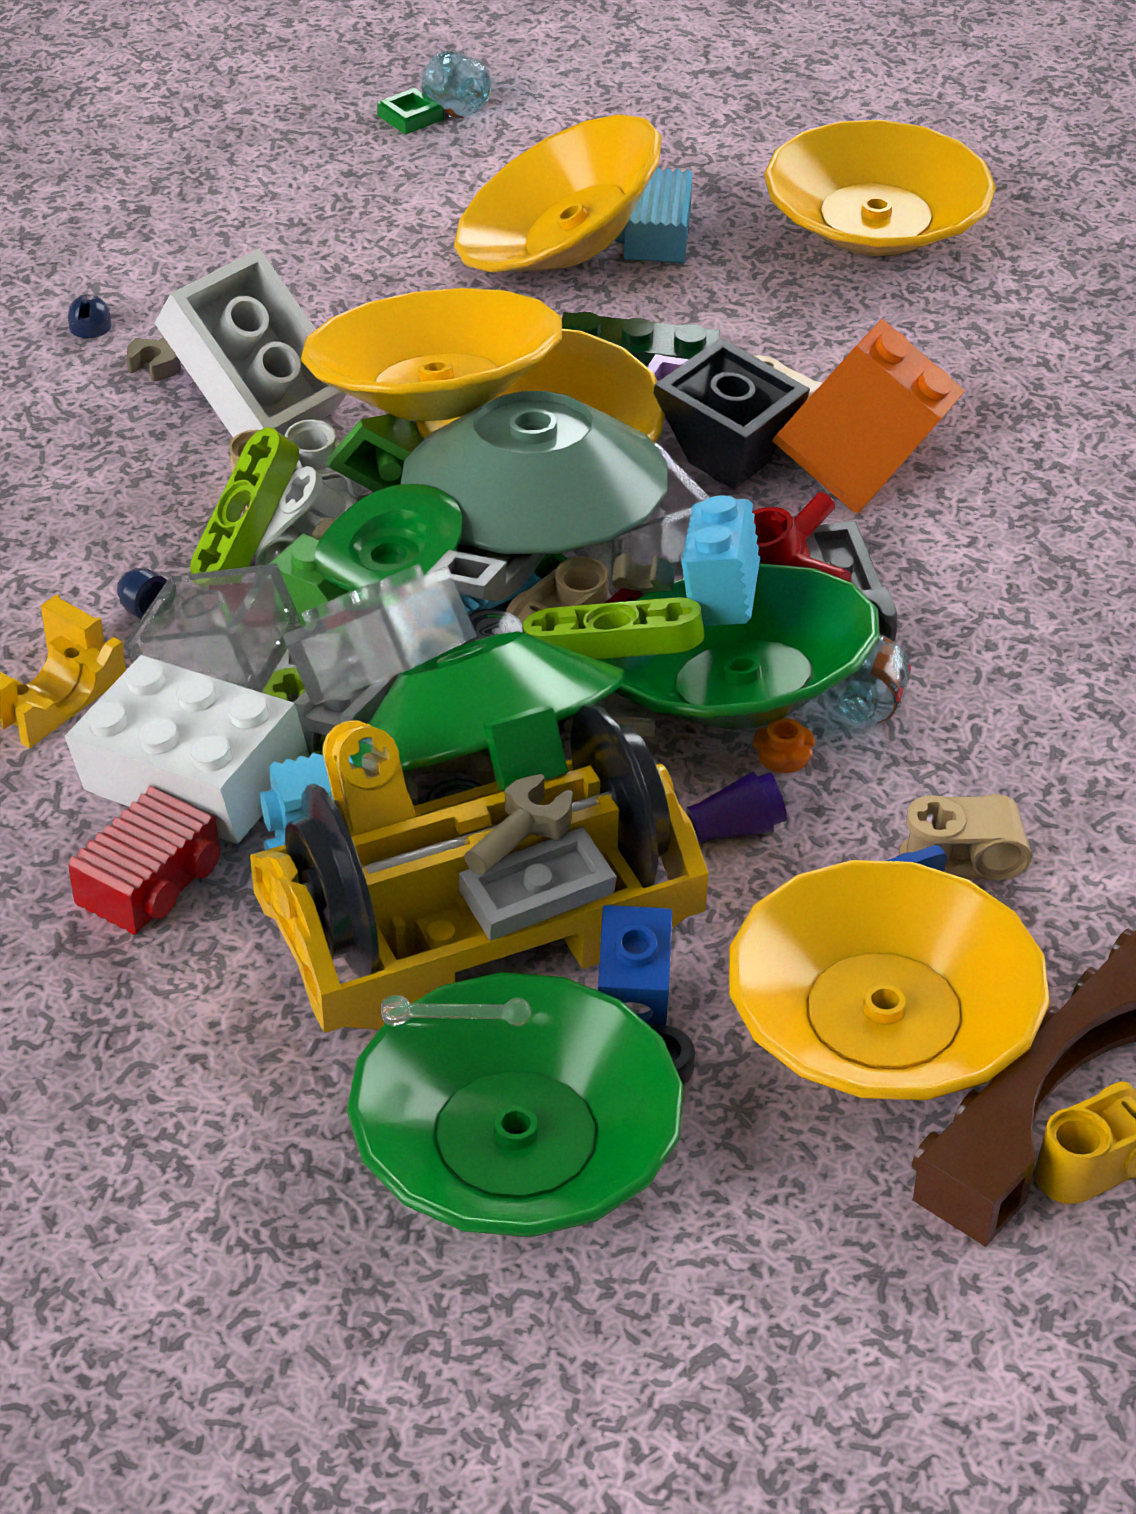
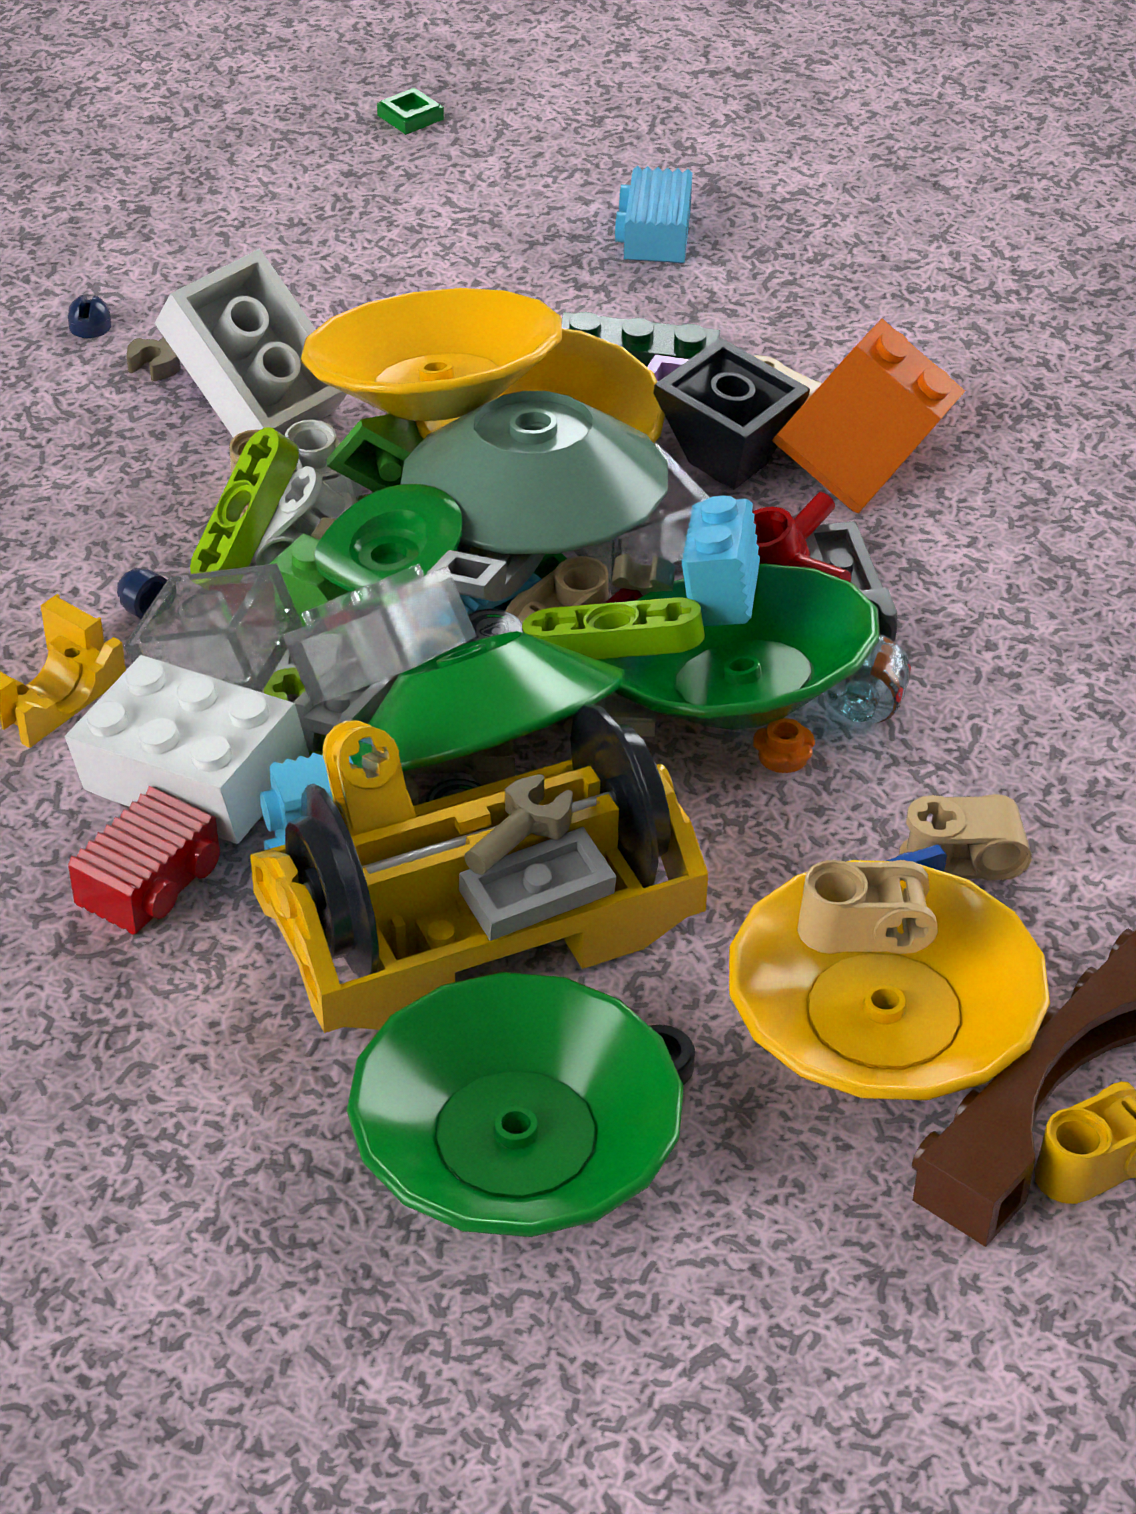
clear hinge [381,995,532,1026] -> none
clear light blue head [421,50,492,118] -> none
yellow dish [454,114,662,273] -> none
green tile [483,705,568,791] -> none
blue bracket [598,905,672,1025] -> none
dark purple cone [686,771,787,844] -> none
yellow dish [763,119,996,257] -> none
none -> tan piece [797,860,938,954]

